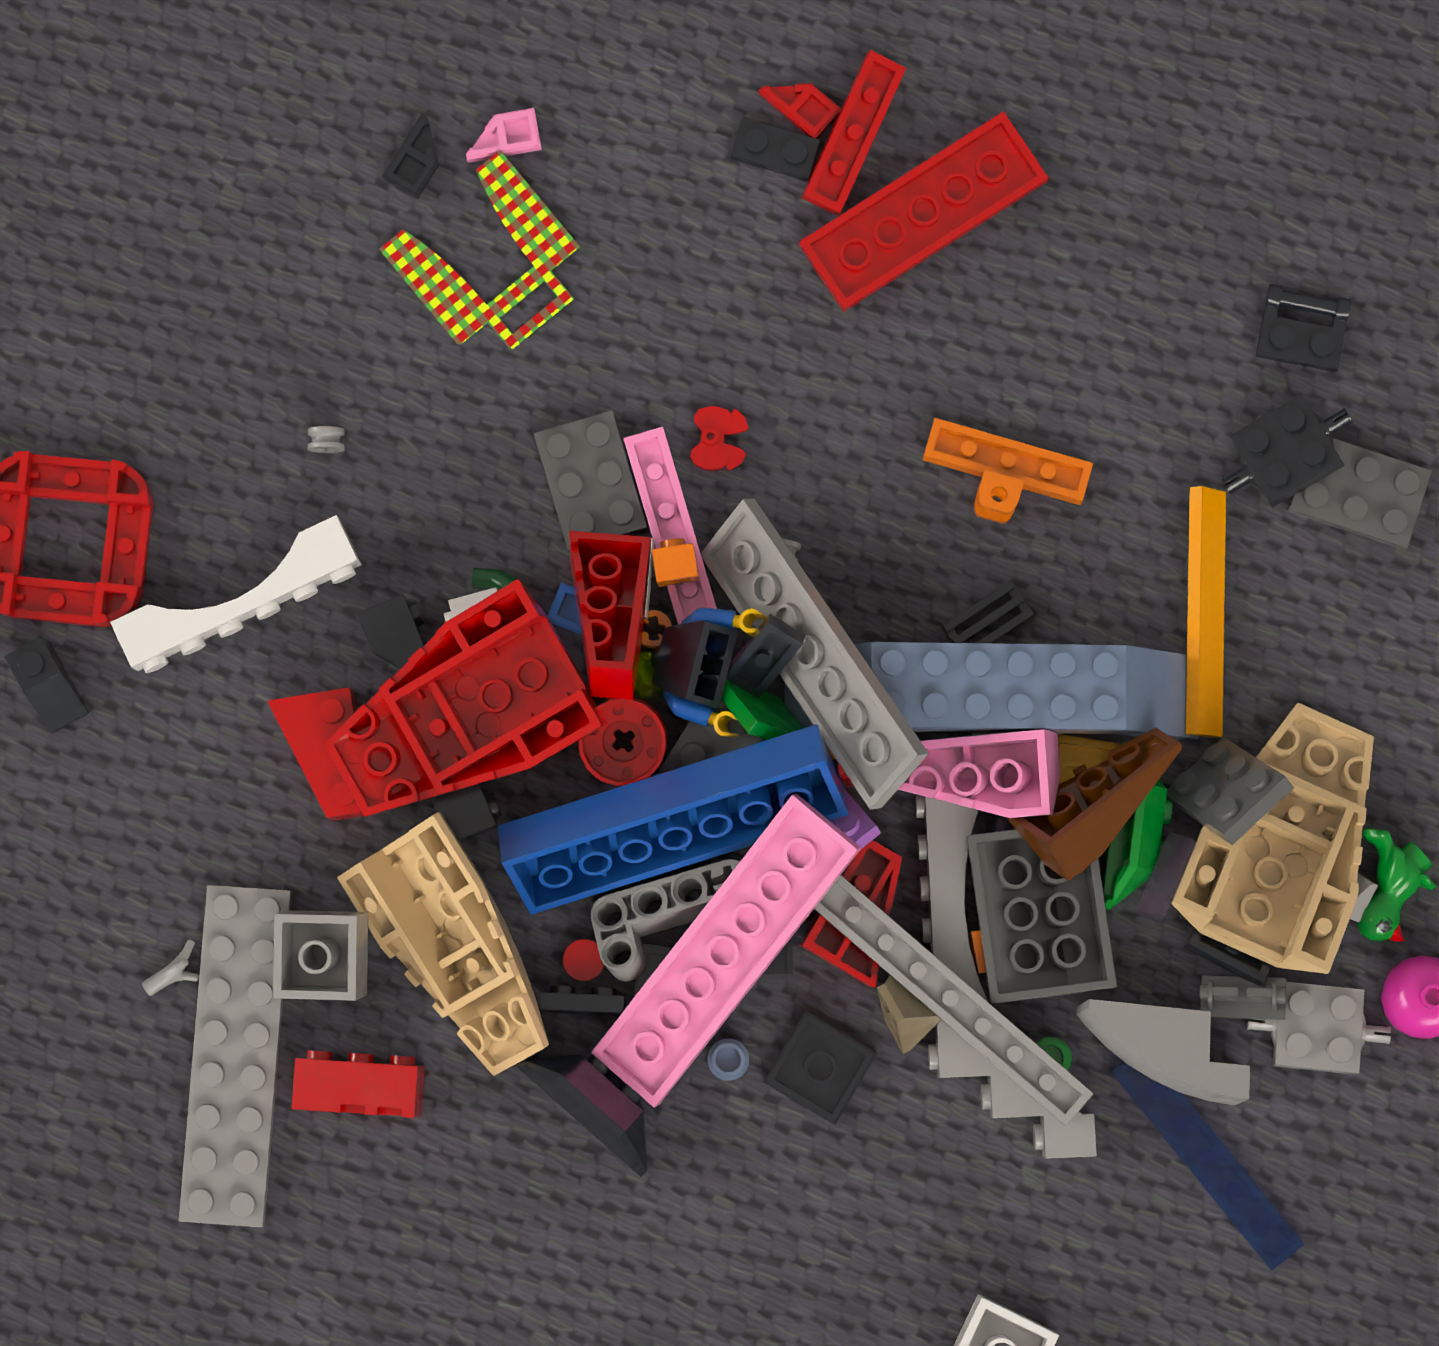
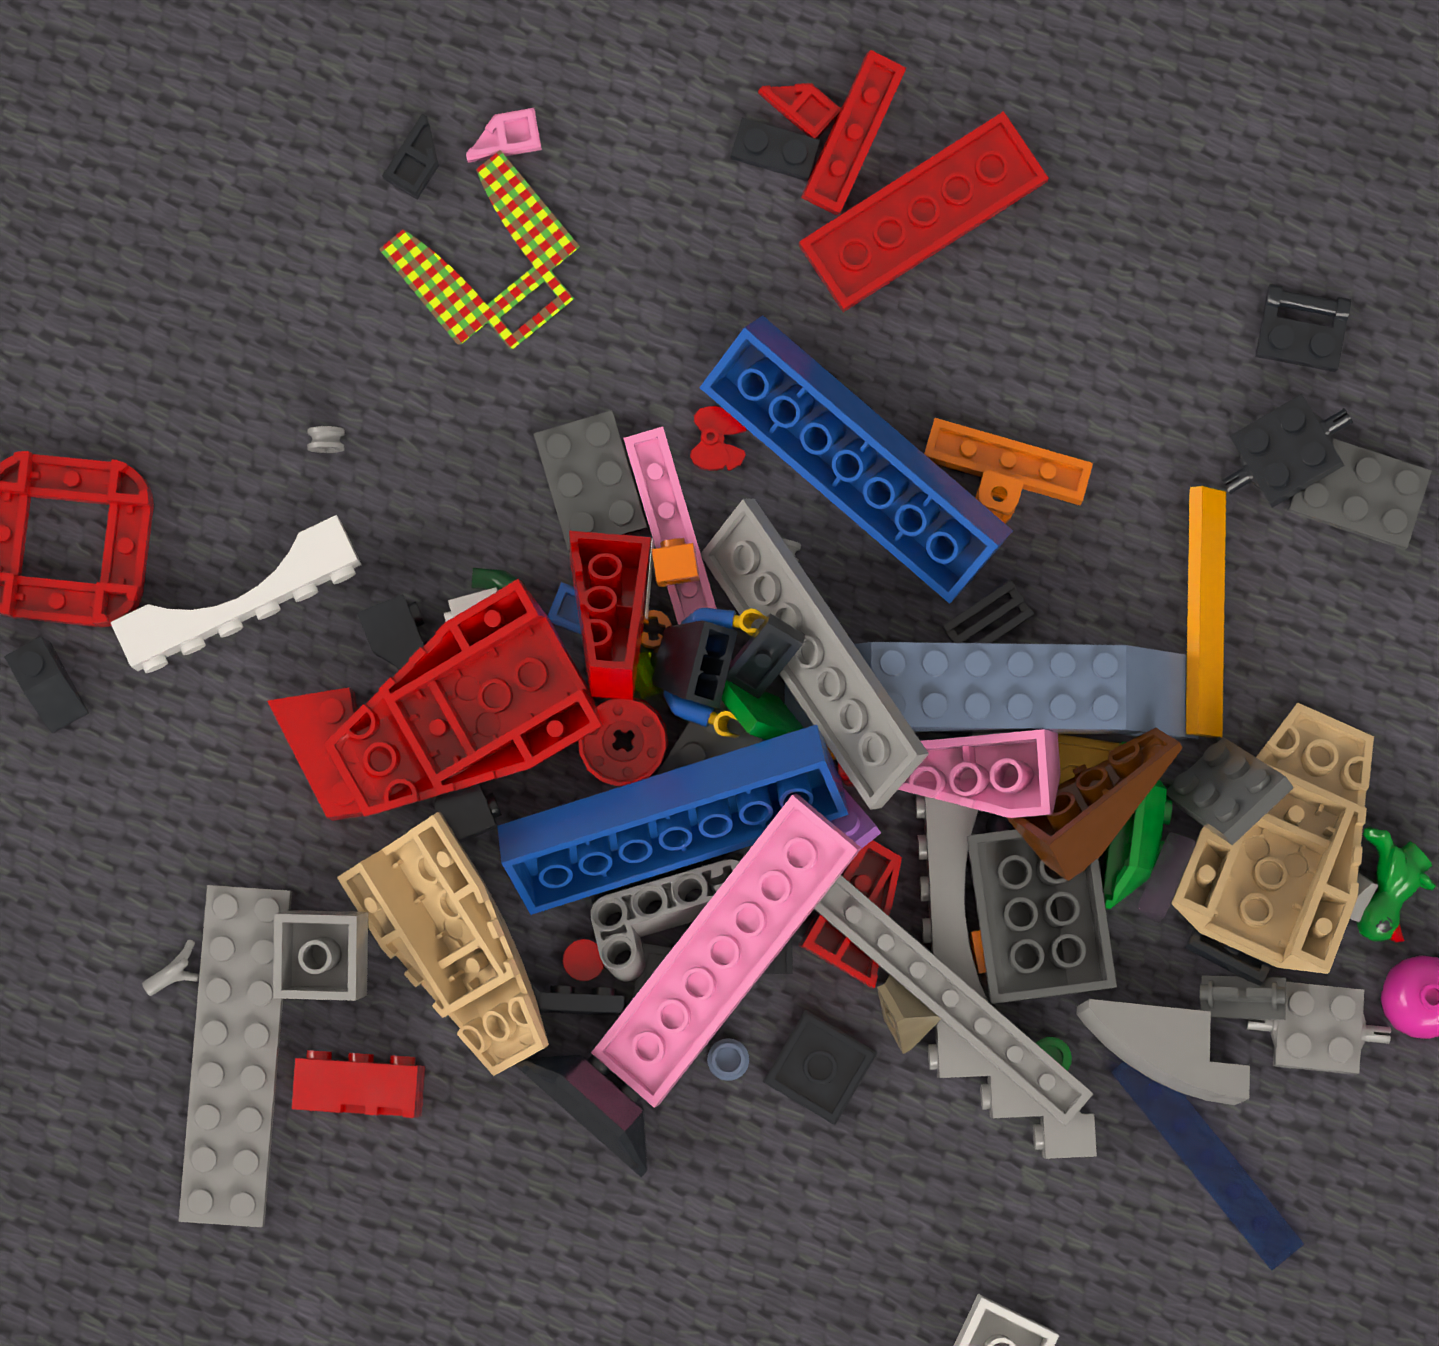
none -> blue brick [699,315,1013,604]

